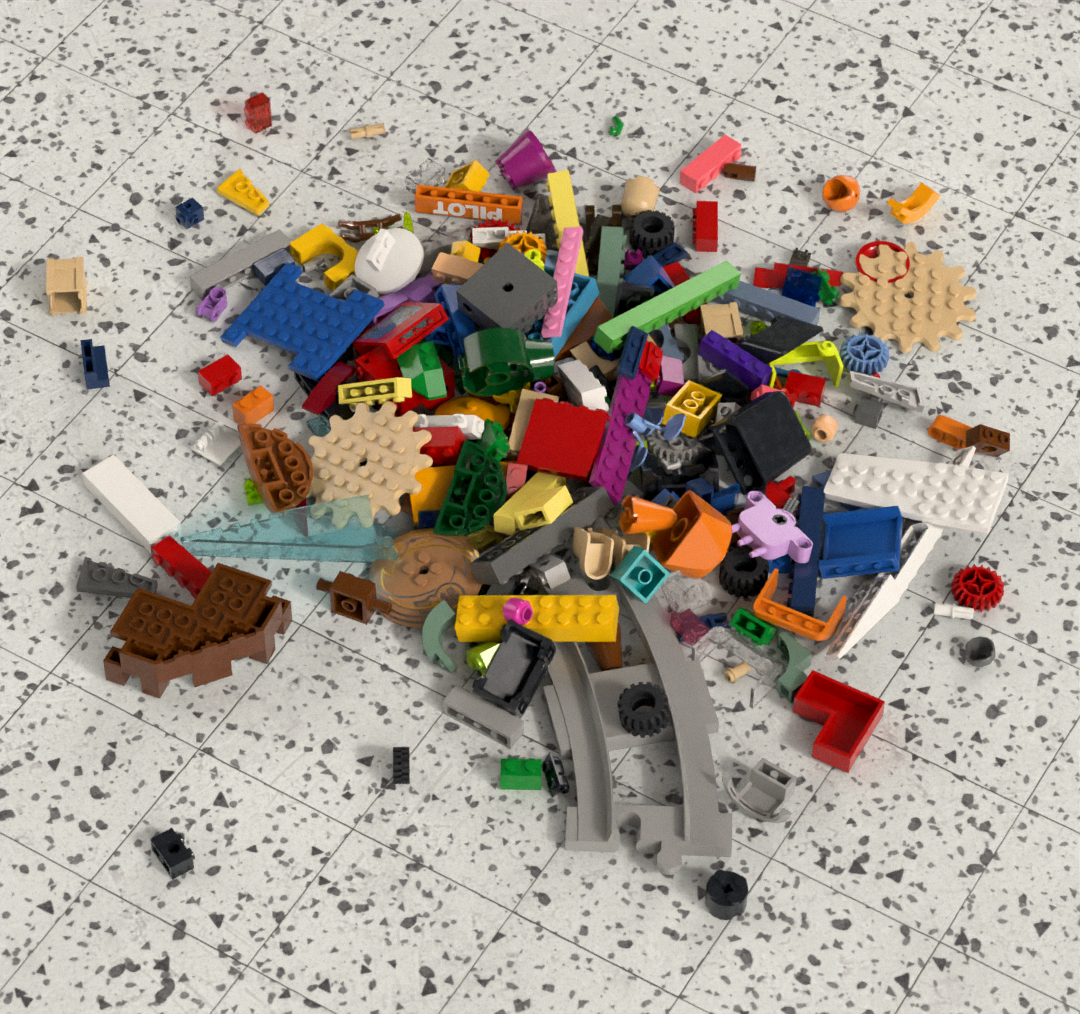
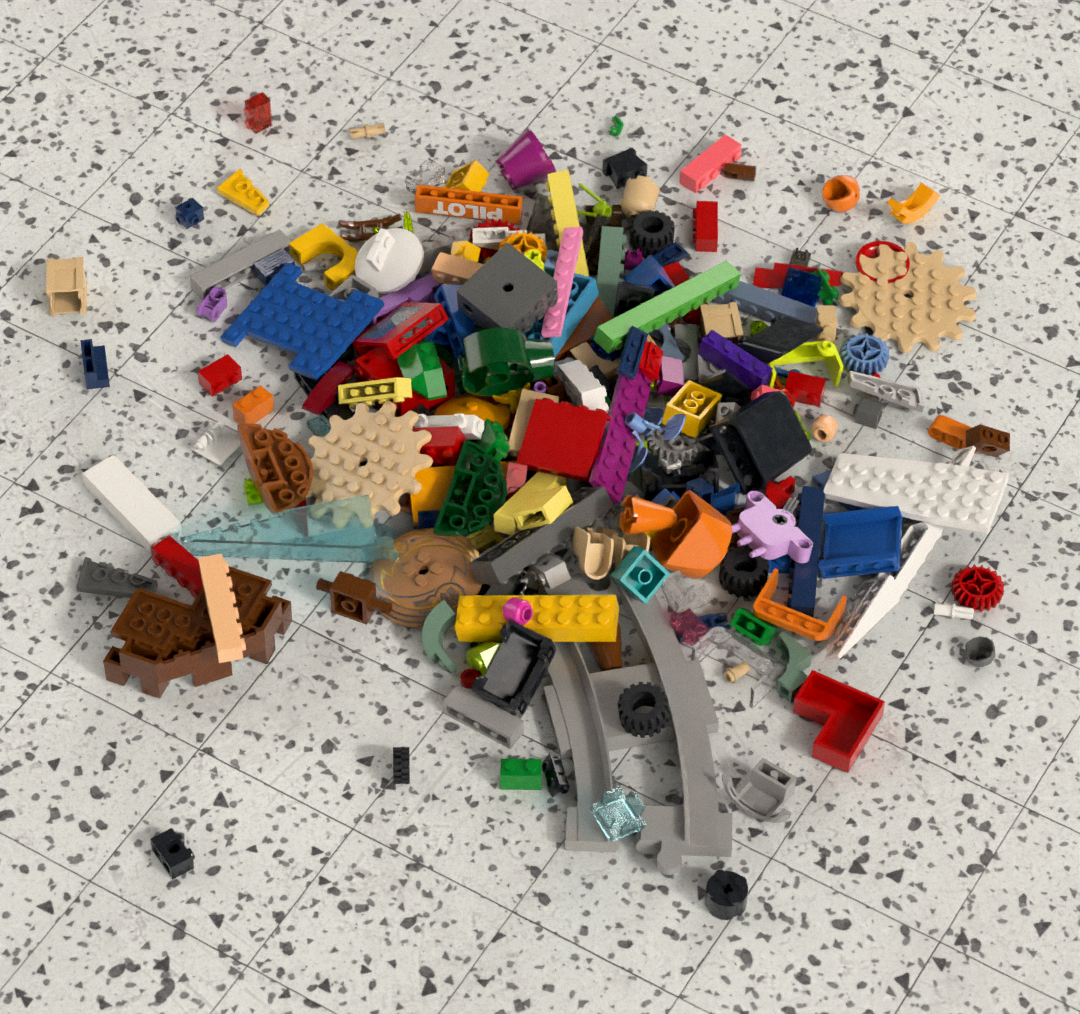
none -> light nougat brick [198,554,246,663]
none -> red tile [460,669,480,689]
none -> lime plant [577,183,612,219]
none -> clear light blue panel [589,786,646,842]
none -> black hips [602,147,647,189]
none -> tan brick [815,305,837,345]

